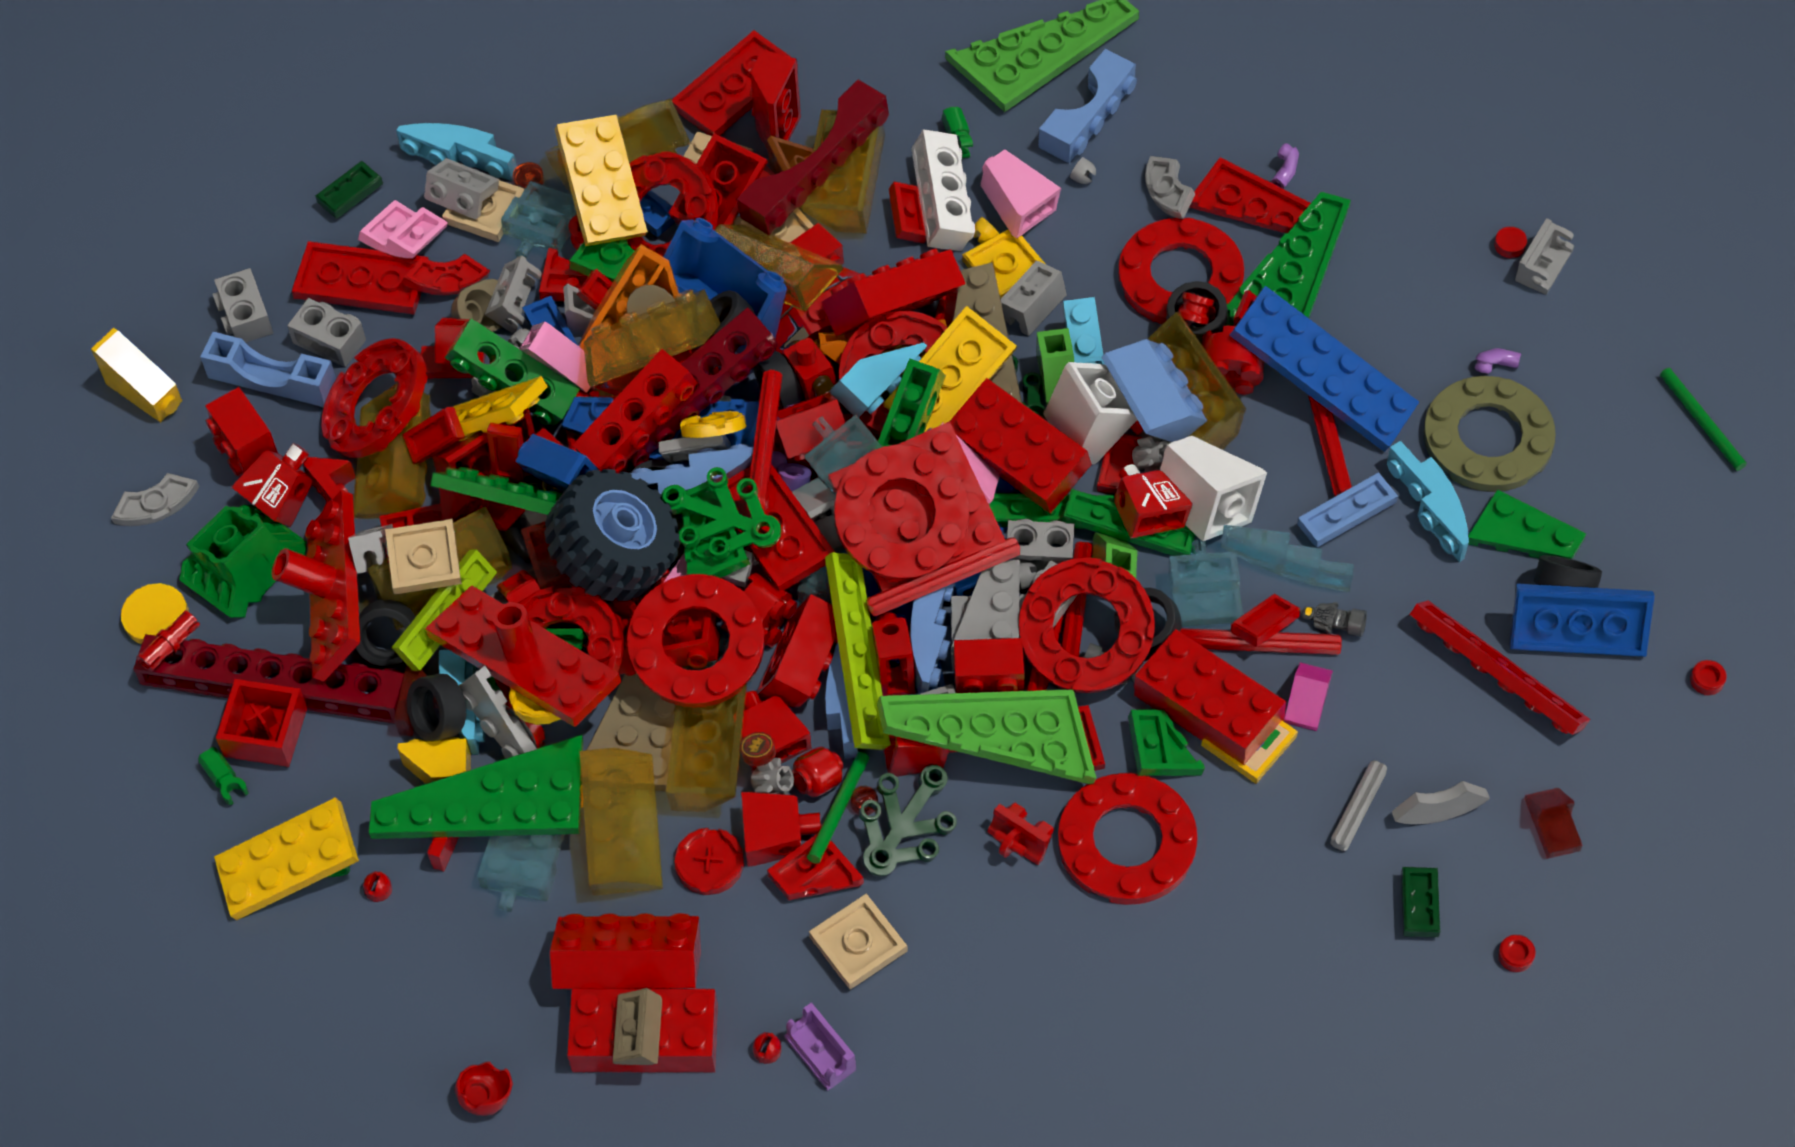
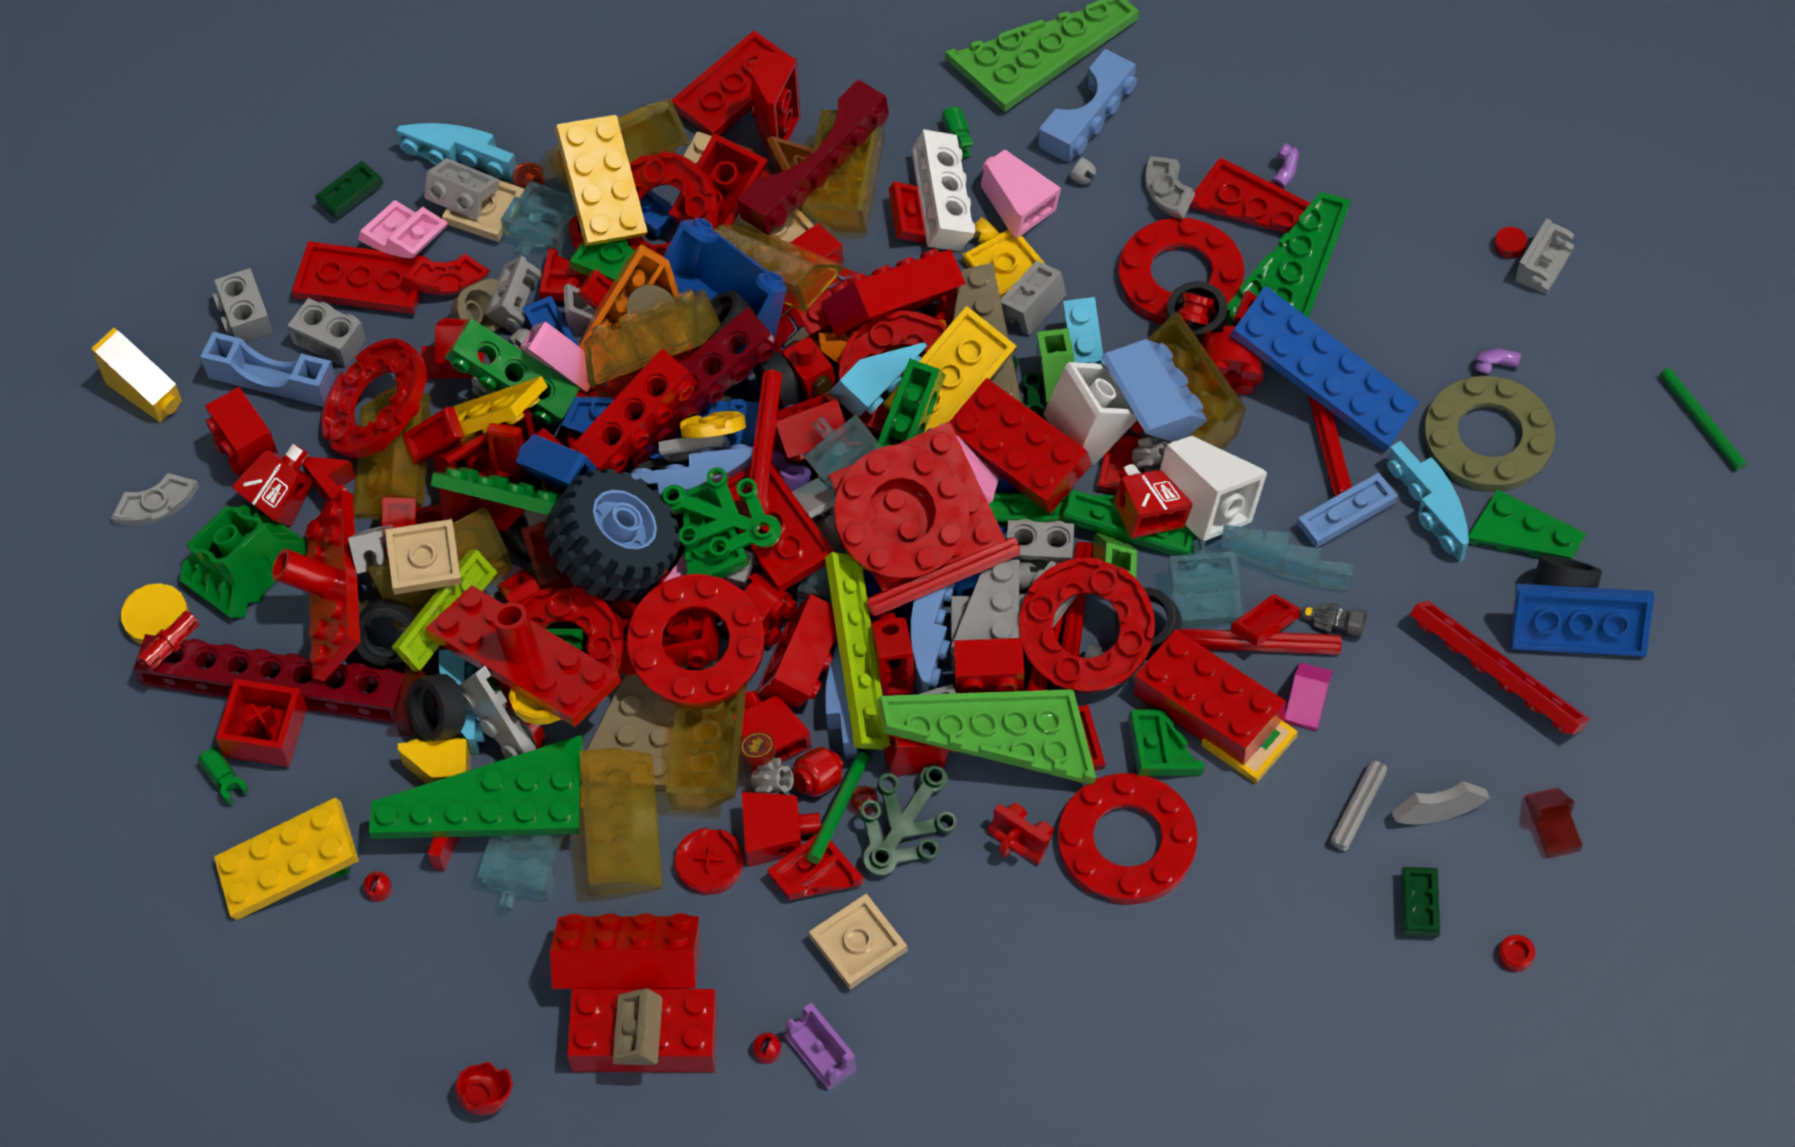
red tile [1690,660,1727,695] -> none
none -> red plate [382,497,417,528]

